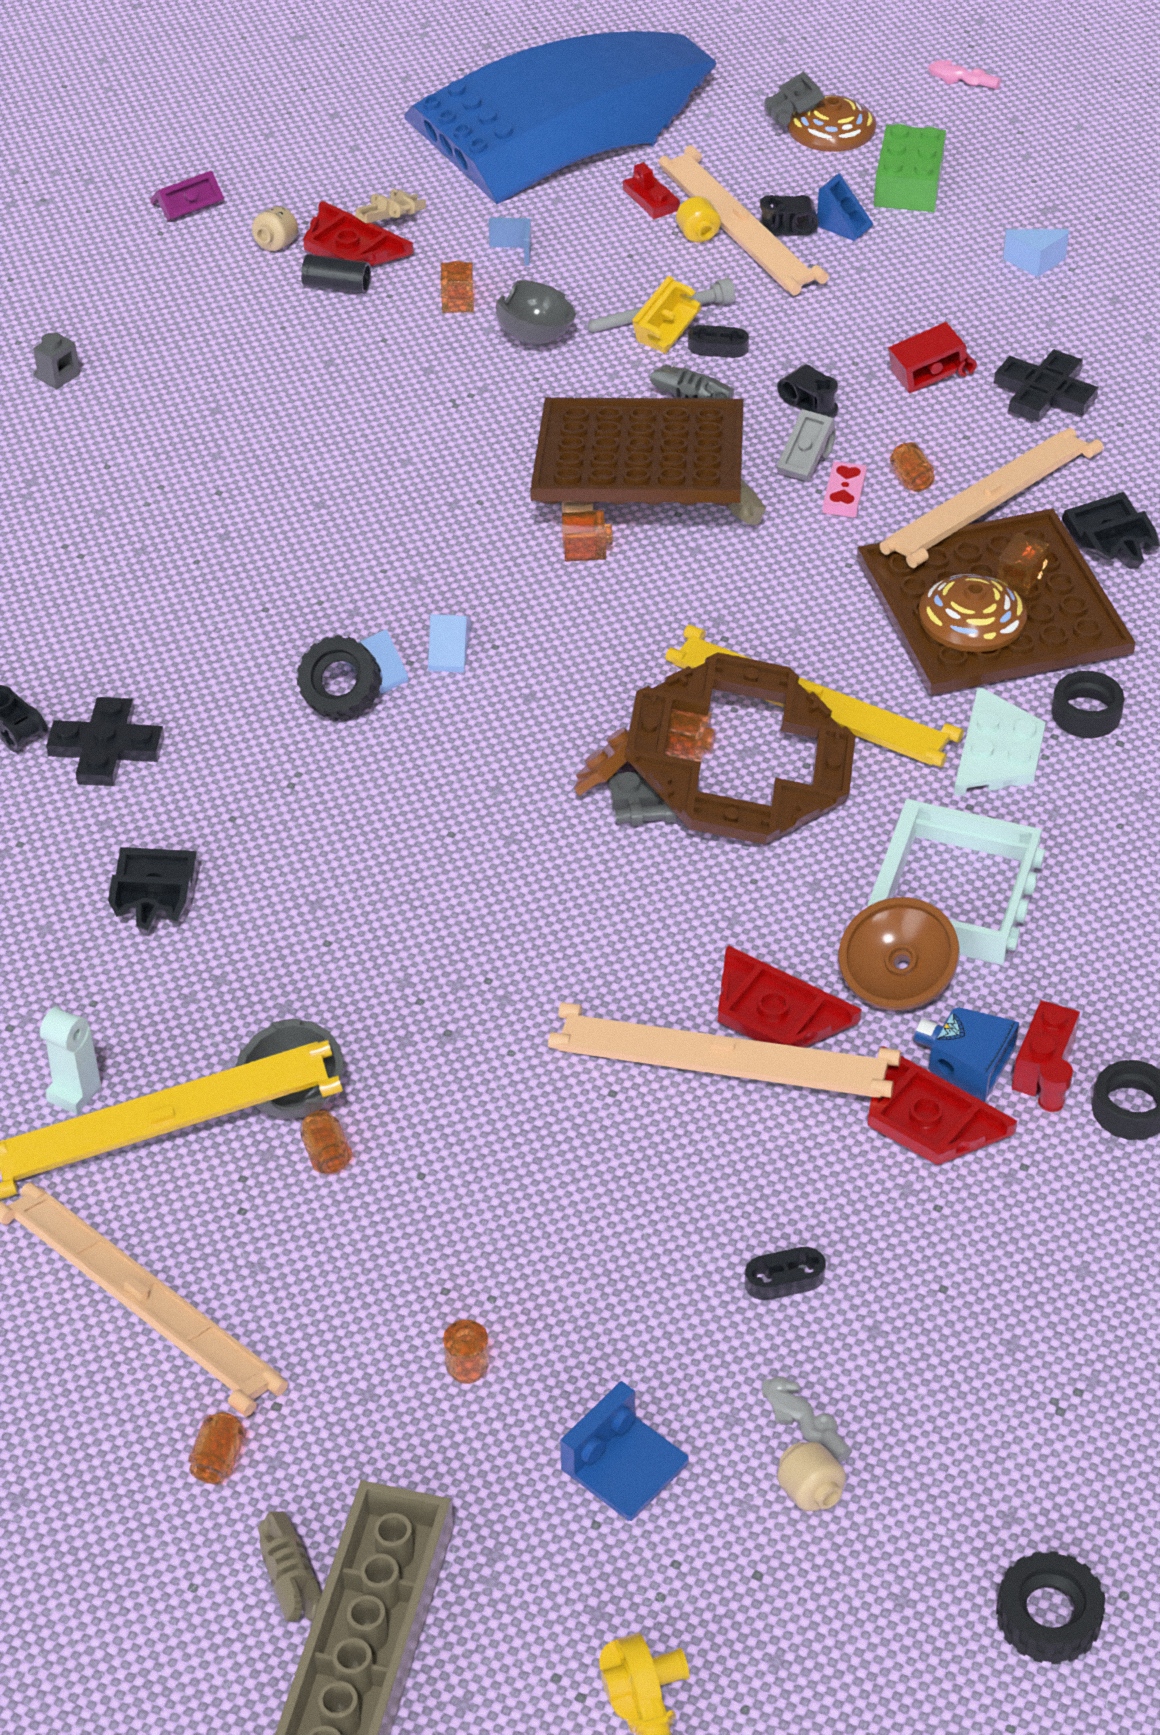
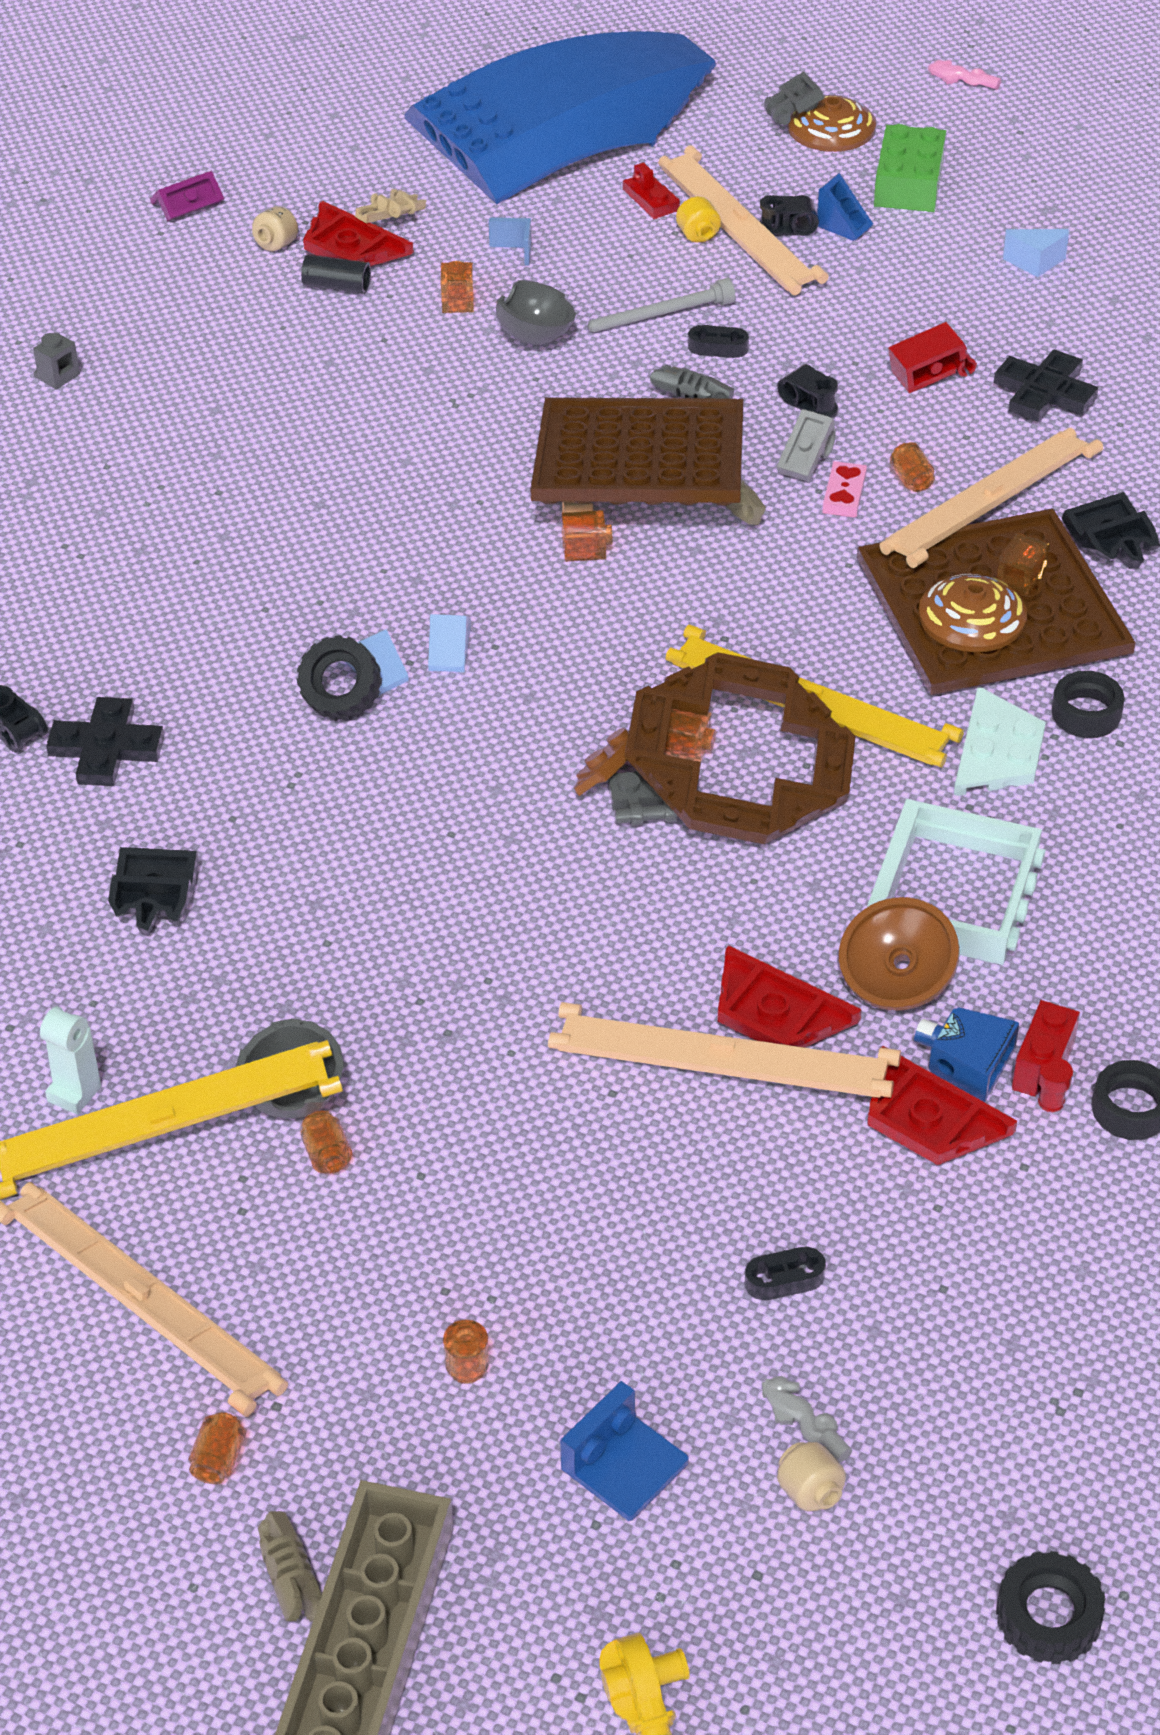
yellow hinge [632,276,702,354] -> none

